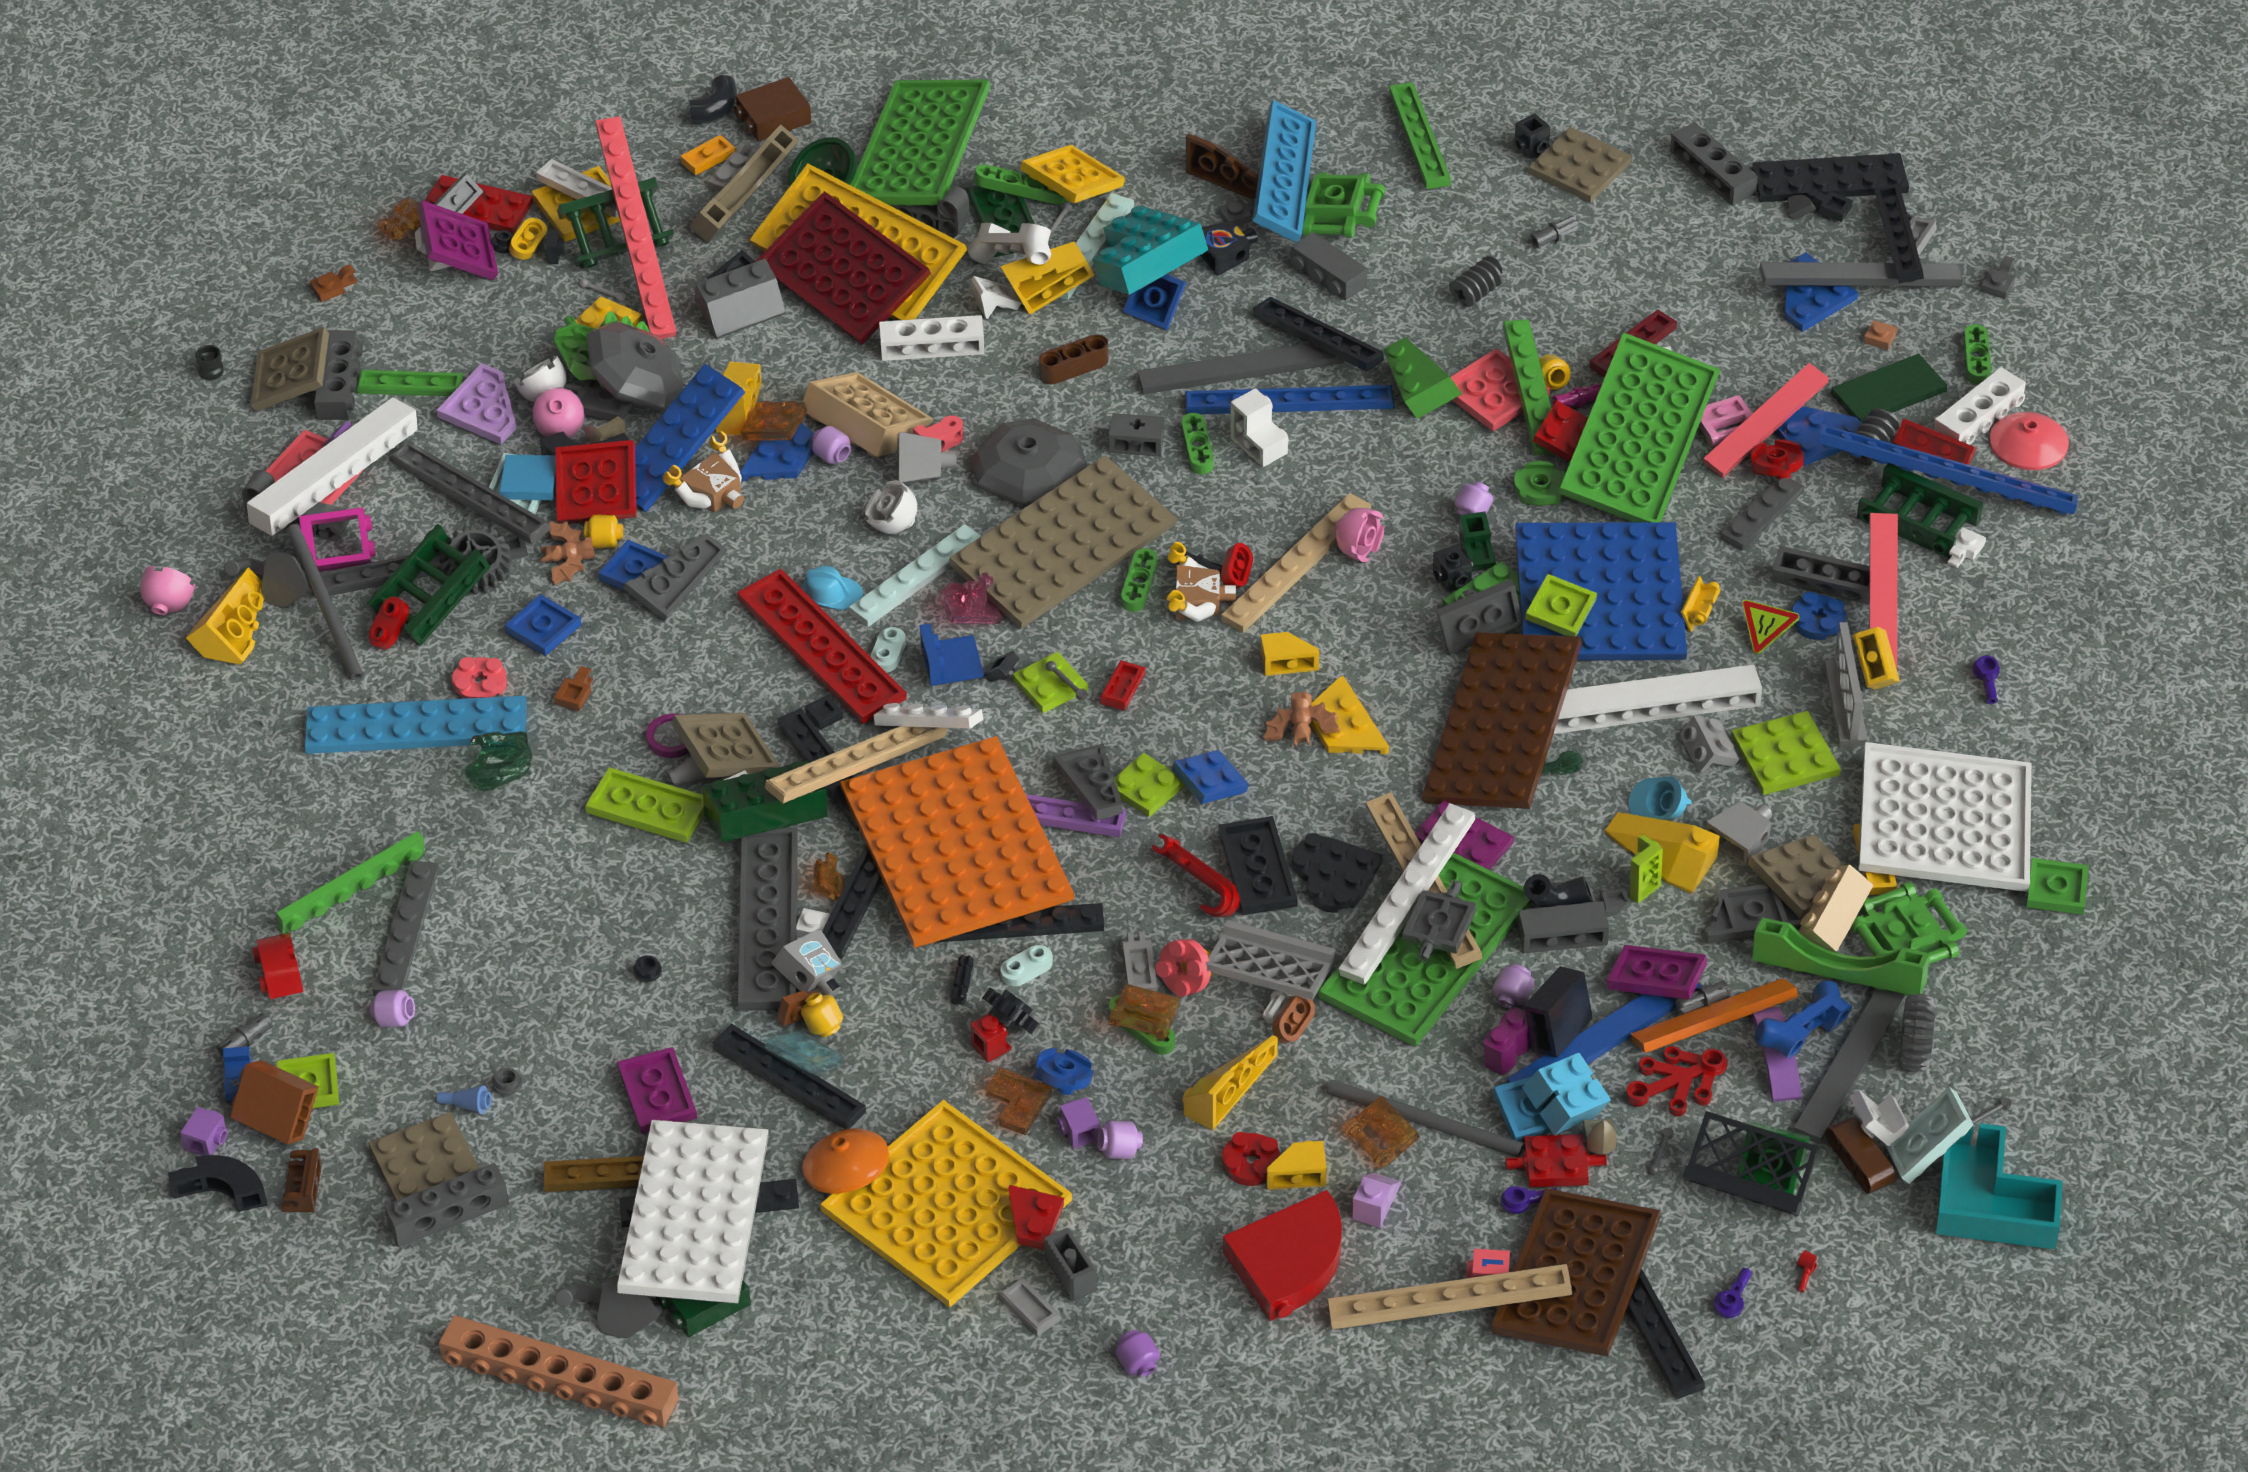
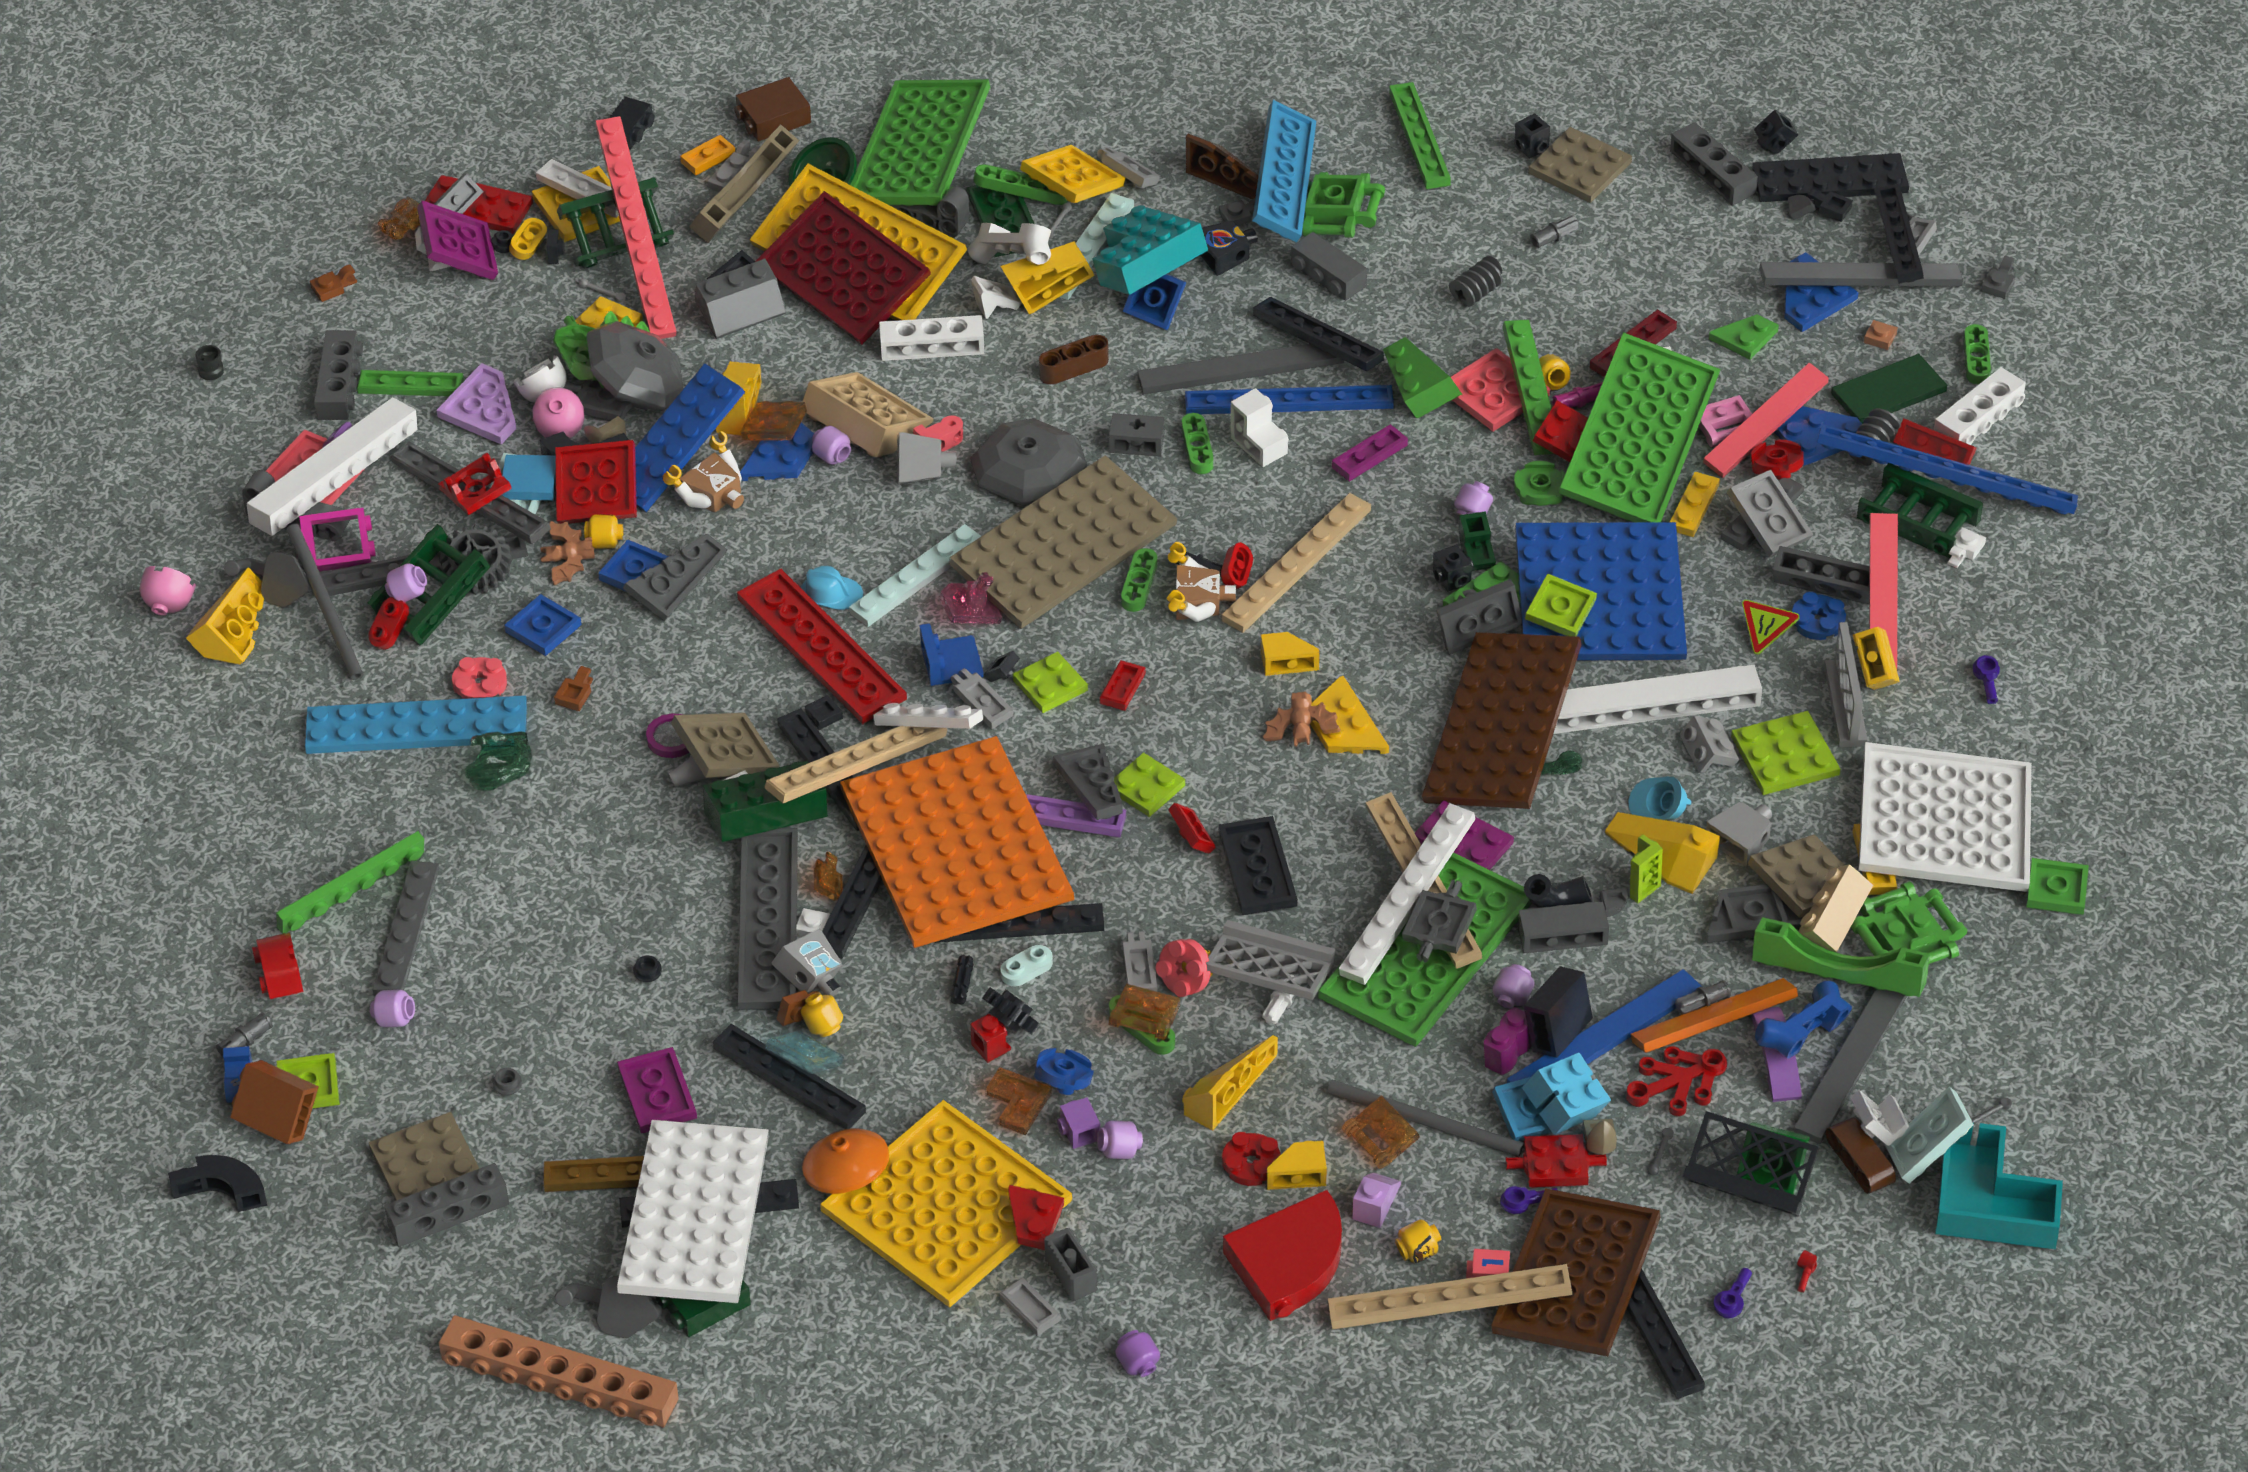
medium lavender brick [180,1107,228,1156] -> none
dark tan plate [250,327,329,411] -> none
reddish brown hinge [281,1148,322,1213] -> none
medium blue cone [437,1085,492,1114] -> none
lime plate [585,767,705,843] -> none
black cylinder [689,75,737,124] -> none
white cylinder [865,480,918,534] -> none
light aqua plate [871,627,906,673] -> none
dark grey hinge [1046,661,1087,700] -> none
red piece [1152,834,1240,918] -> none
blue plate [1172,750,1249,804] -> none
dark orange plate [1272,995,1315,1044] -> none
black plate [1292,833,1383,913] -> none
bright pink cylinder [1335,508,1384,562] -> none
magenta plate [1606,945,1707,1000] -> none
yellow hinge [1681,576,1720,632] -> none
dark grey gear [1899,993,1936,1072] -> none
coral dish [1989,412,2069,470] -> none
none -> lavender head [385,563,427,602]
none -> red piece [438,453,512,515]
none -> black brick [608,96,655,150]
none -> light grey hinge [951,668,1013,729]
none -> light grey hinge [1097,148,1160,188]
none -> red plate [1168,803,1216,854]
none -> magenta plate [1332,424,1408,482]
none -> yellow head [1395,1219,1442,1263]
none -> yellow plate [1670,472,1720,537]
none -> bright green wing [1709,314,1779,360]
none -> light grey plate [1726,470,1813,557]
none -> black brick [1754,109,1799,154]

